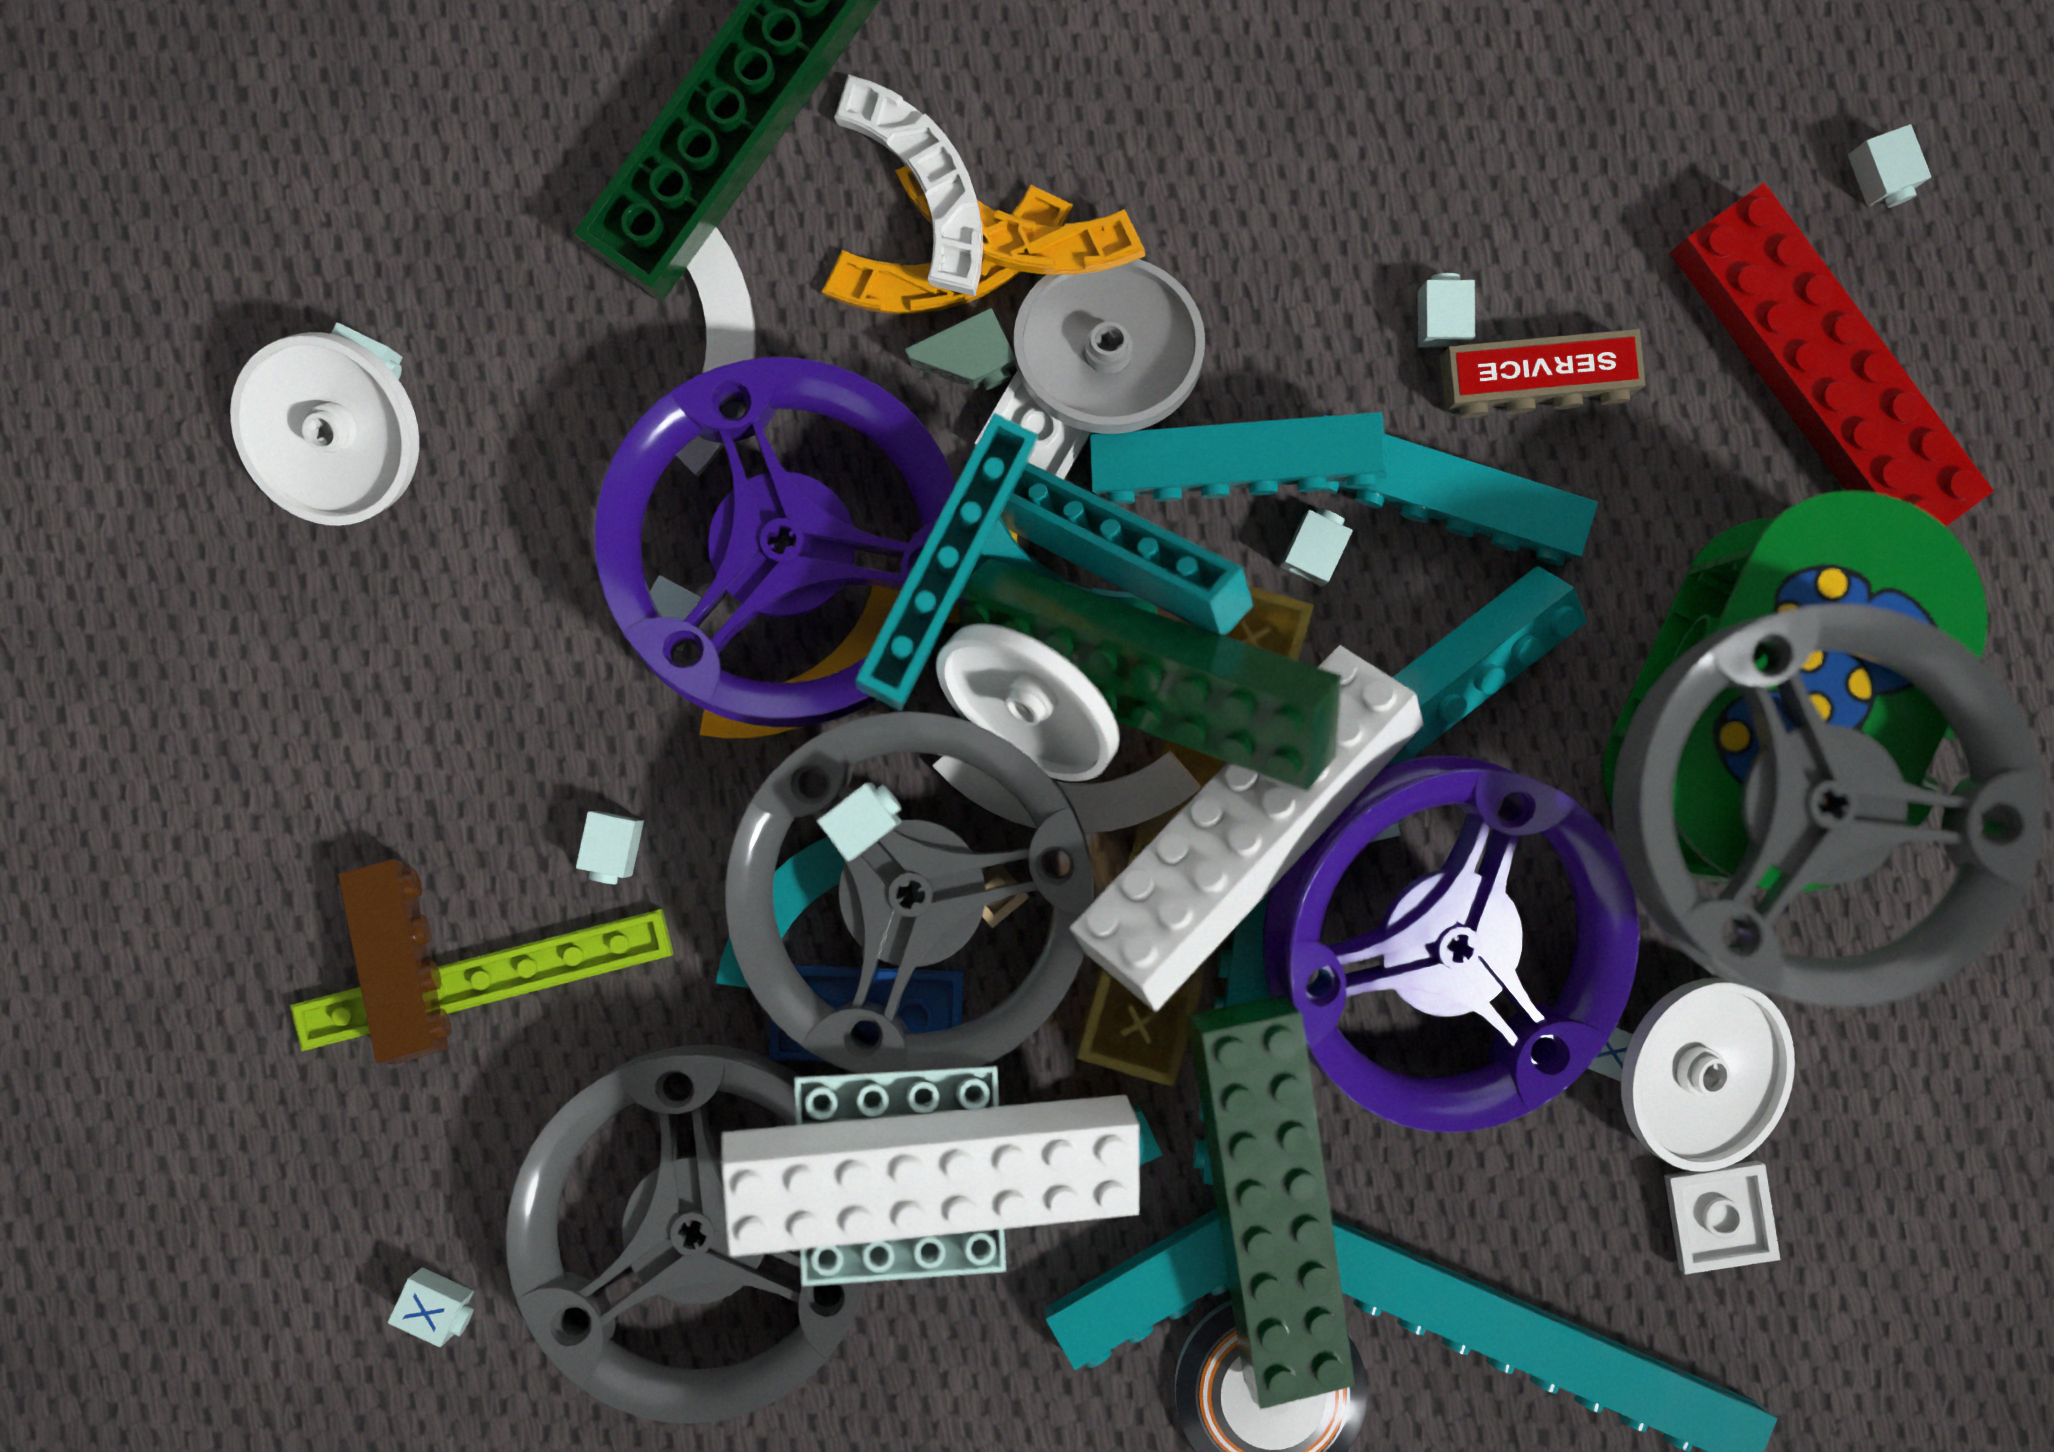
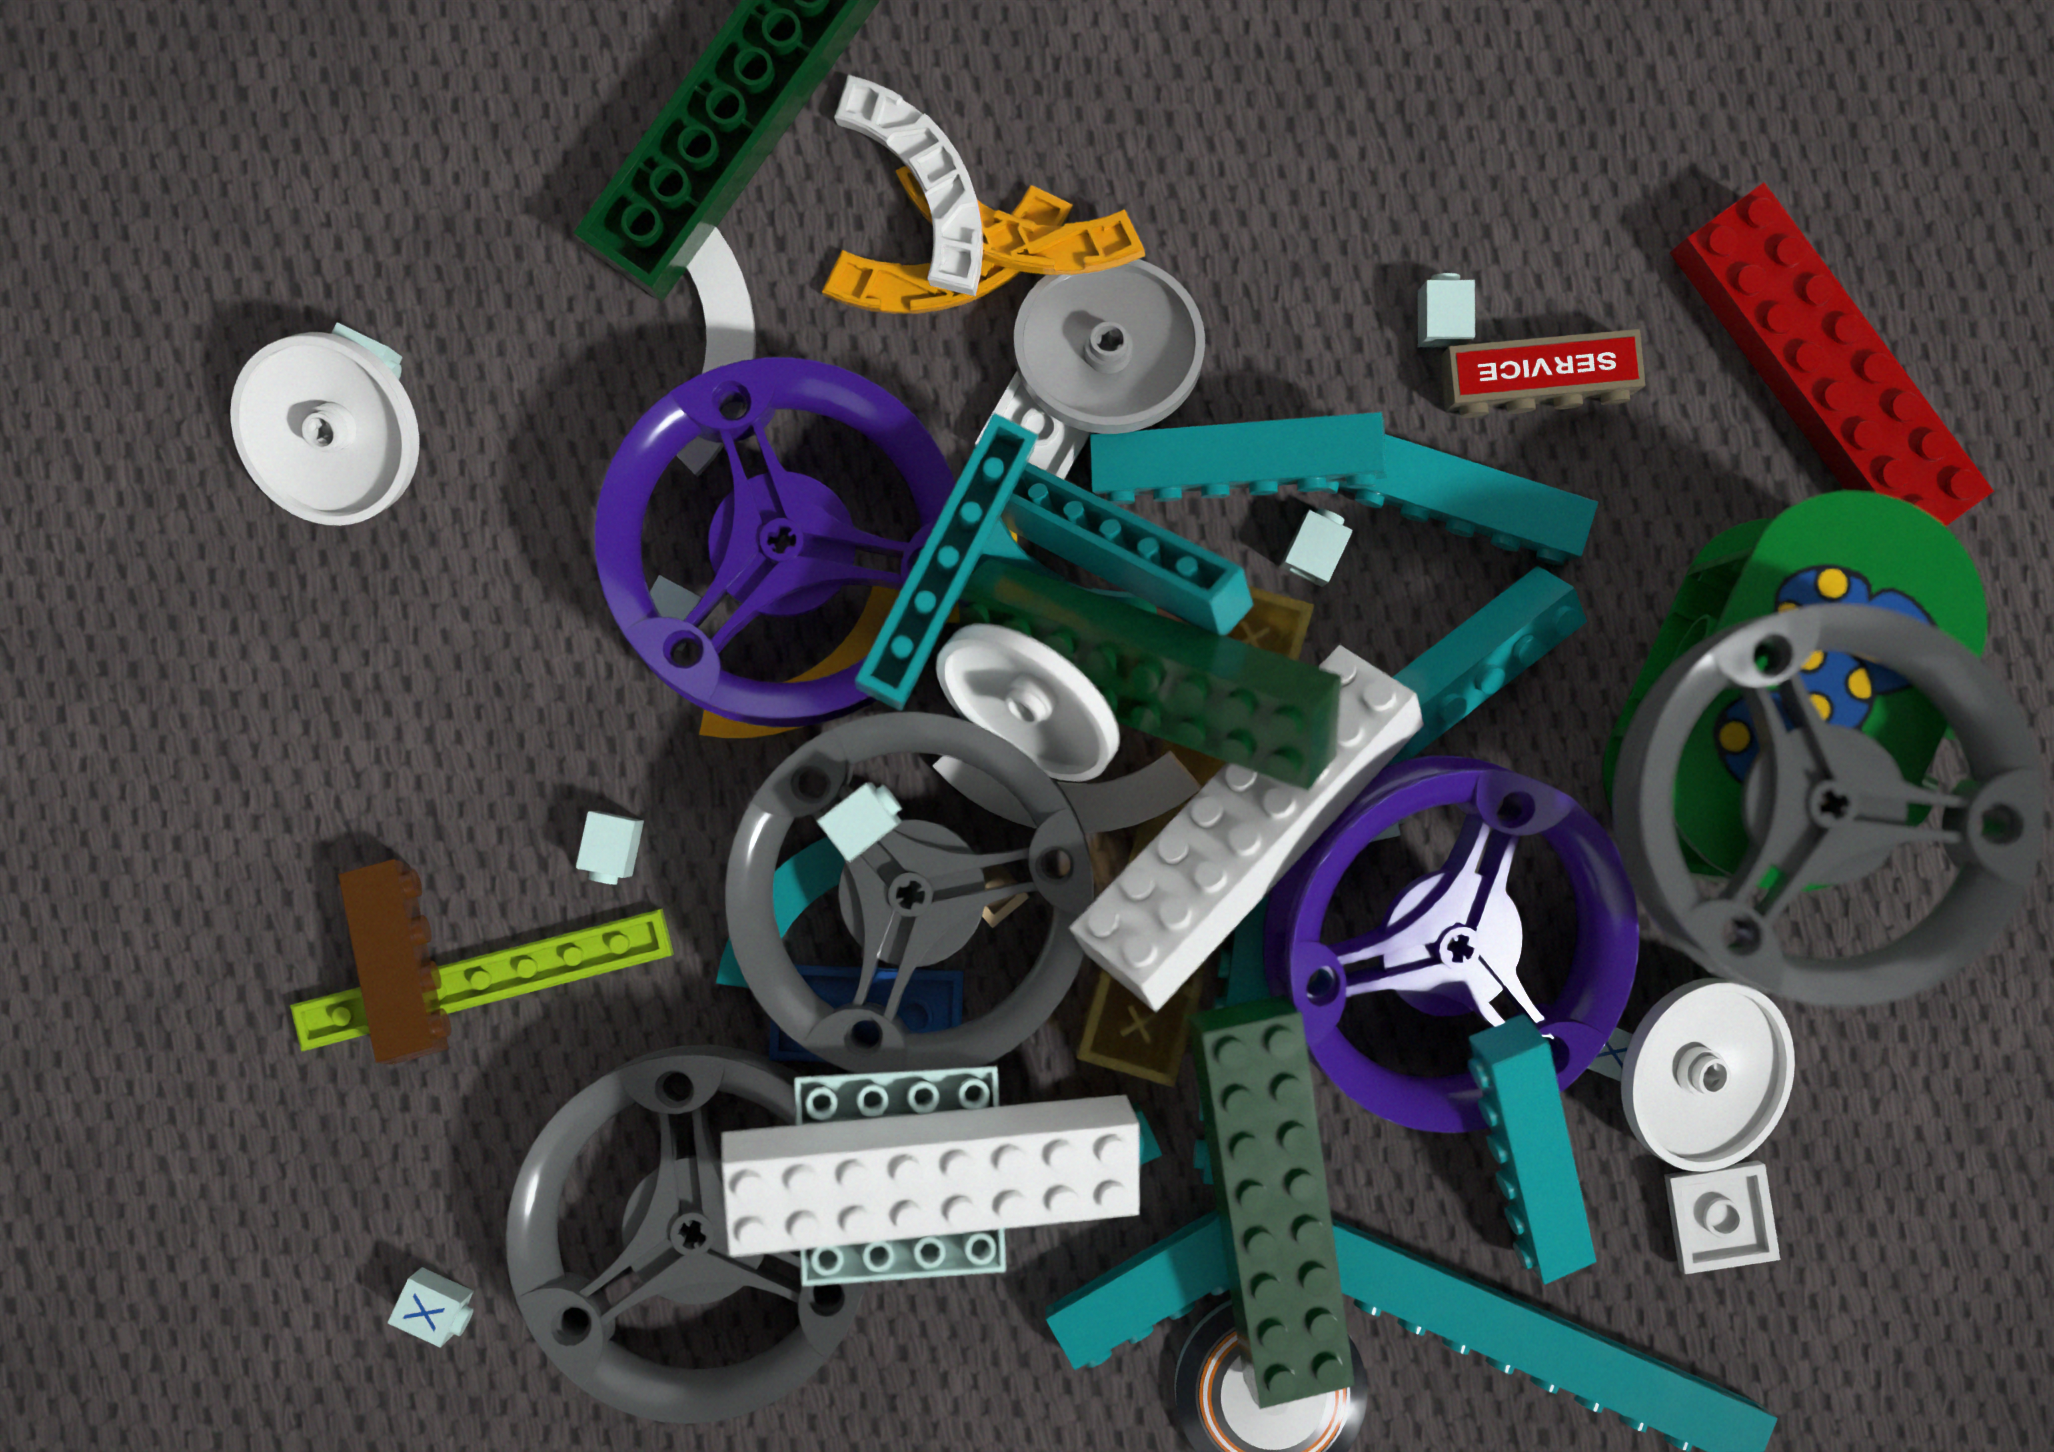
sand green slope [905,308,1017,390] -> none
light aqua brick [1848,124,1931,208] -> none
none -> teal brick [1468,1014,1596,1285]

